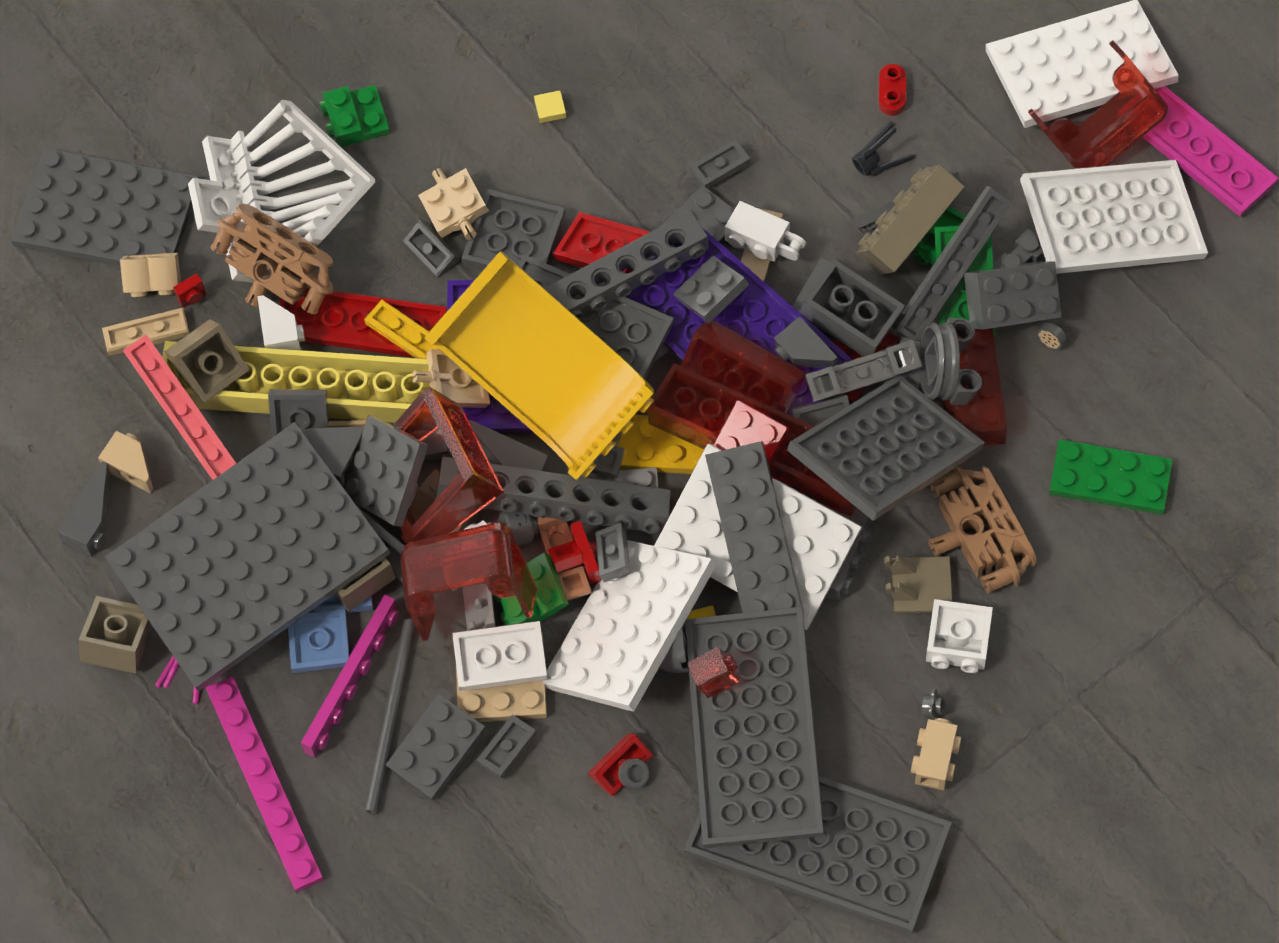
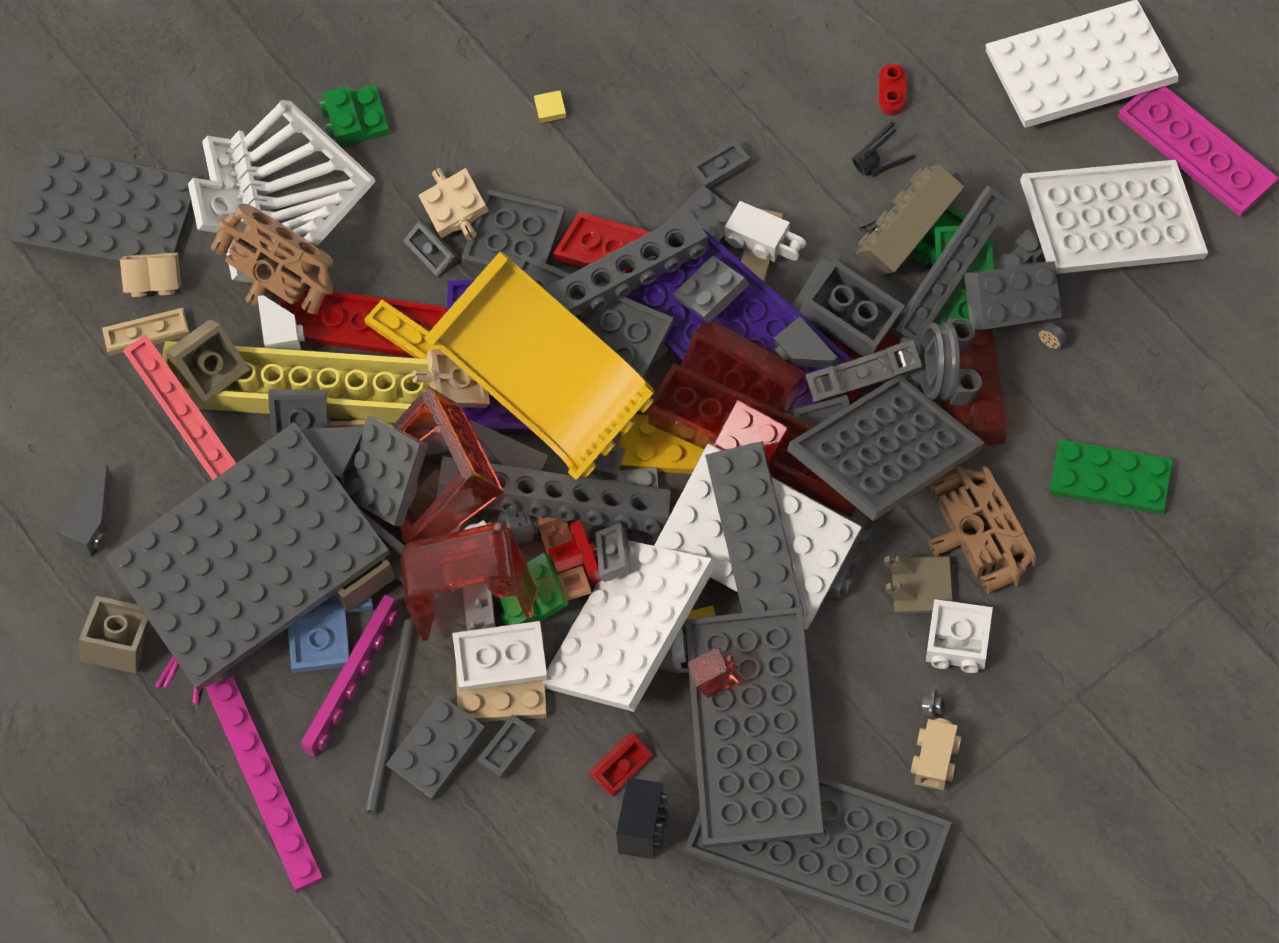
tan slope [98,431,154,494] -> none
red plate [173,273,206,308] -> none
dark grey tile [618,759,650,789] -> none
clear red windscreen [1028,40,1168,169] -> none
none -> black brick [616,777,669,859]

